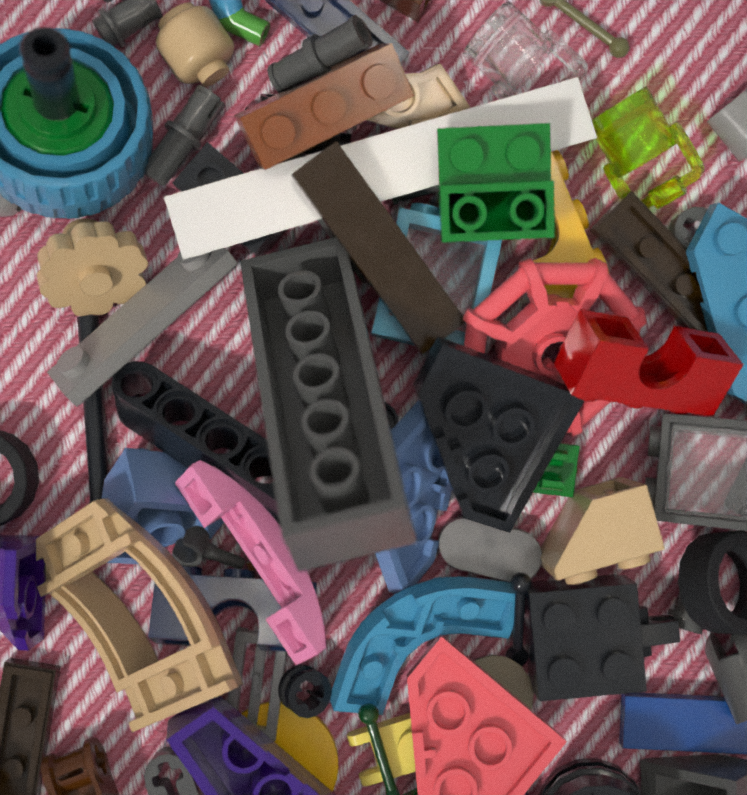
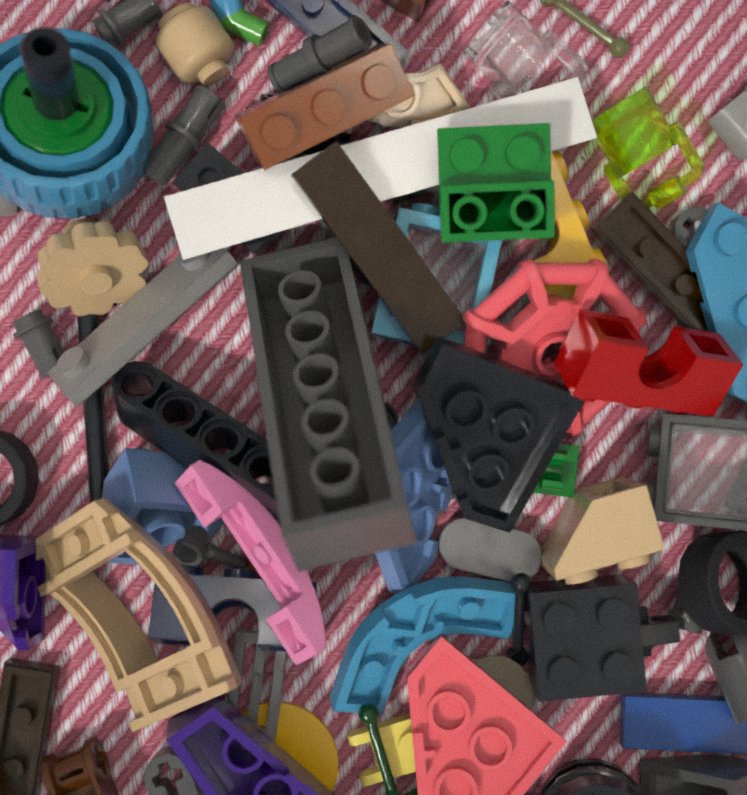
black bush [278,664,331,718] -> none
none -> dark grey pin [12,309,64,380]

